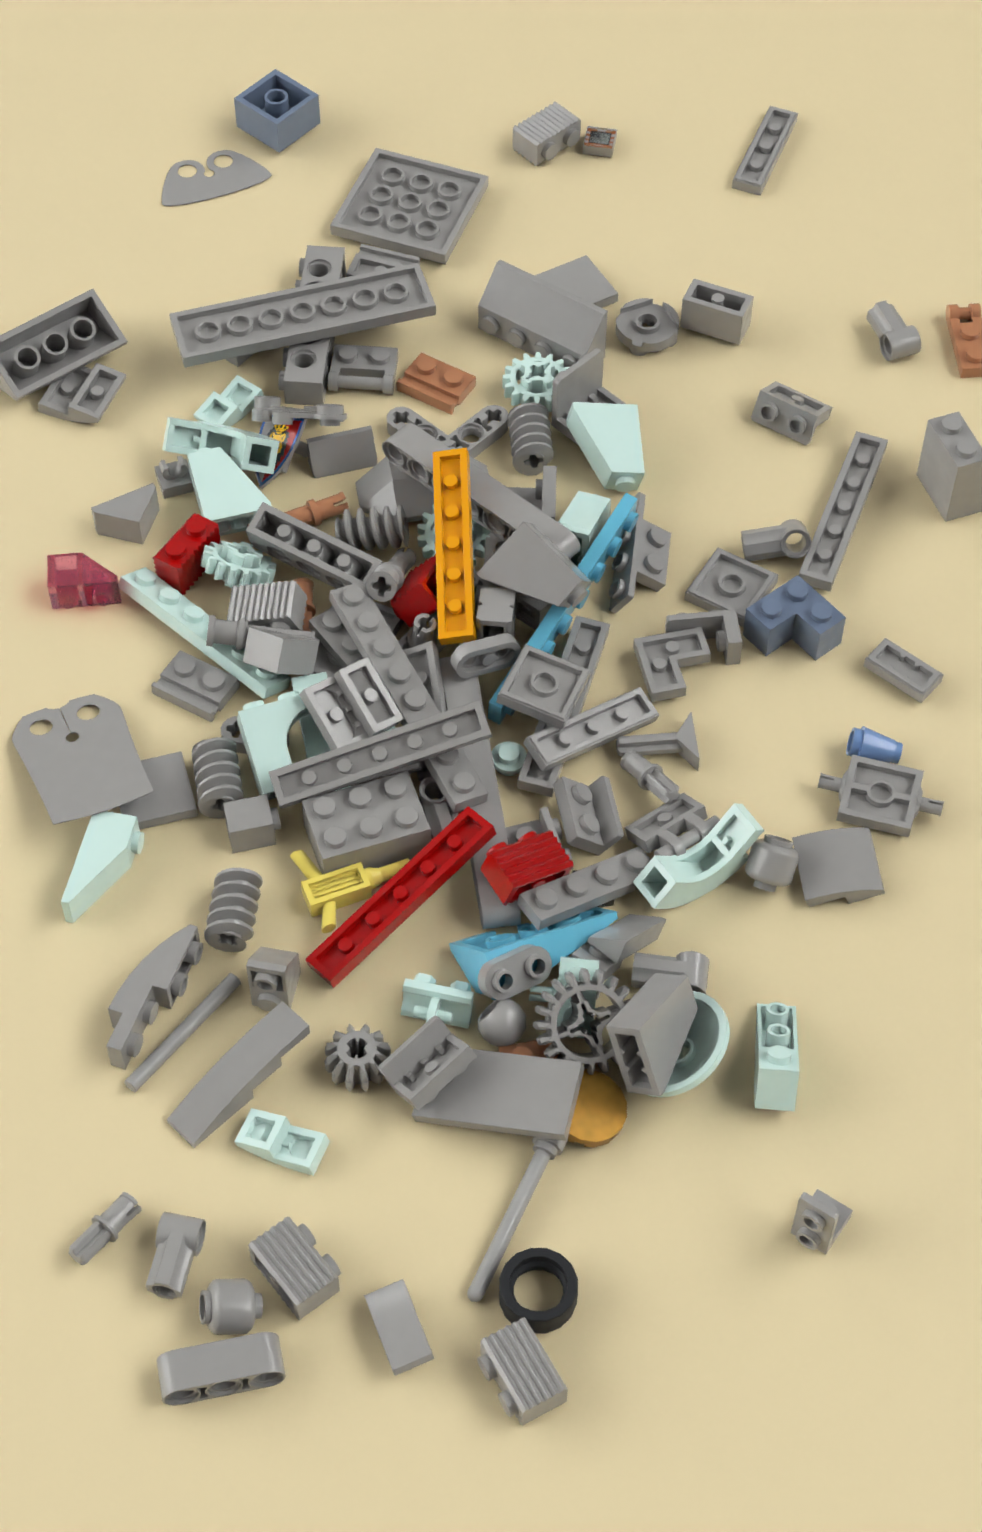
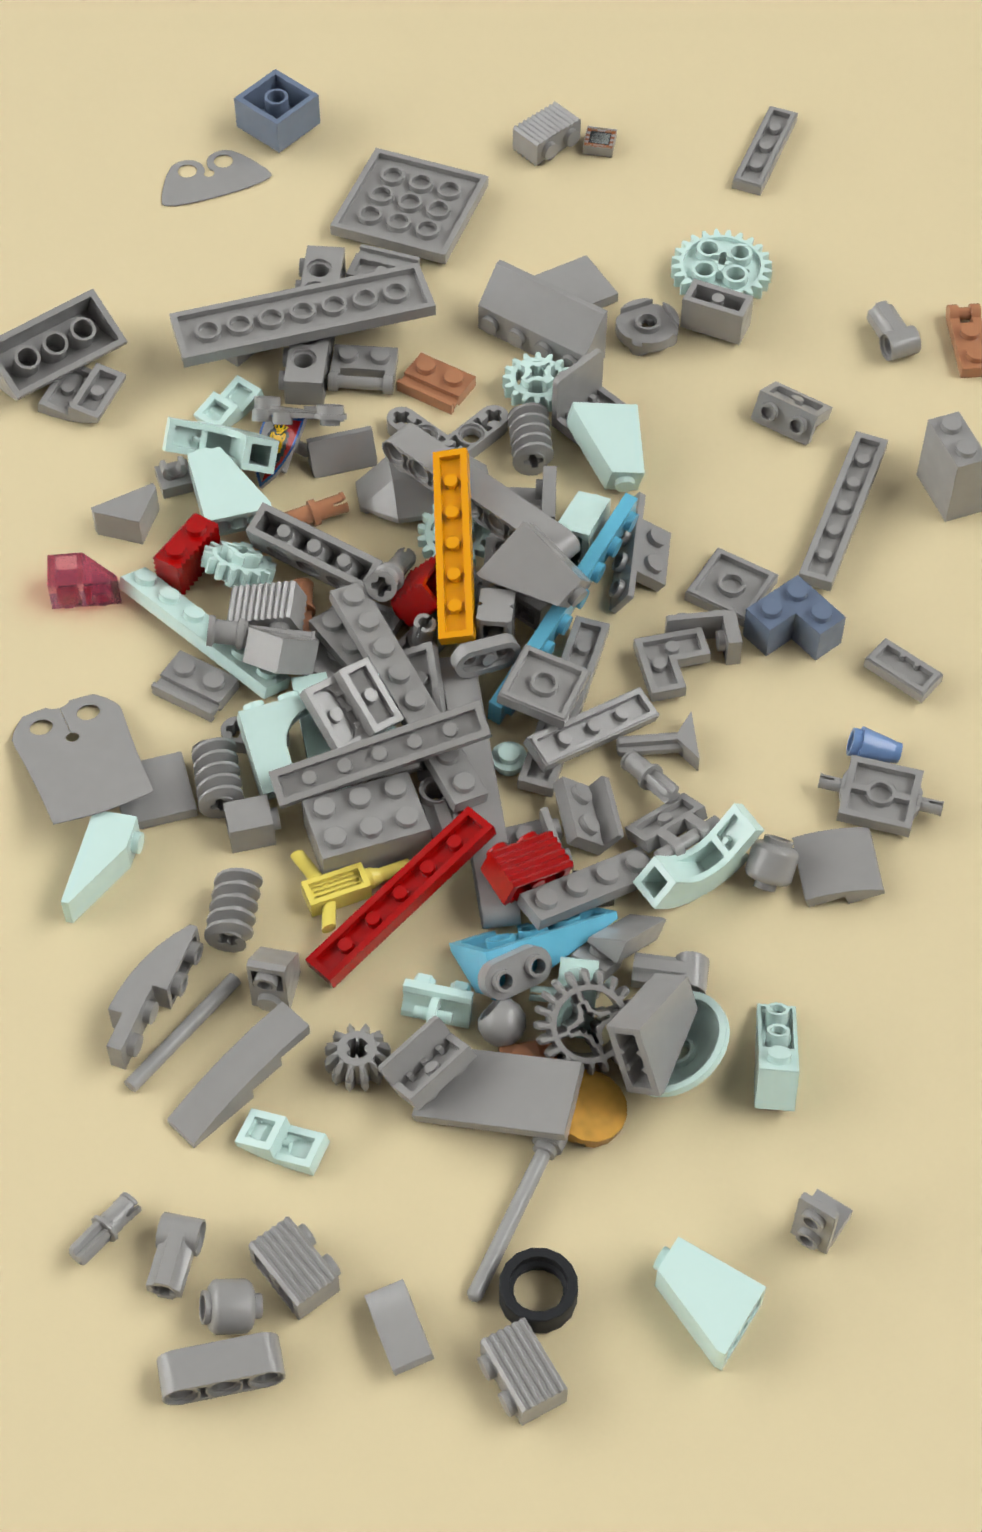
light grey piece [335,505,409,551] -> none
light grey piece [741,519,812,561] -> none
none -> light aqua slope [653,1236,766,1371]
none -> light aqua gear [671,229,772,299]

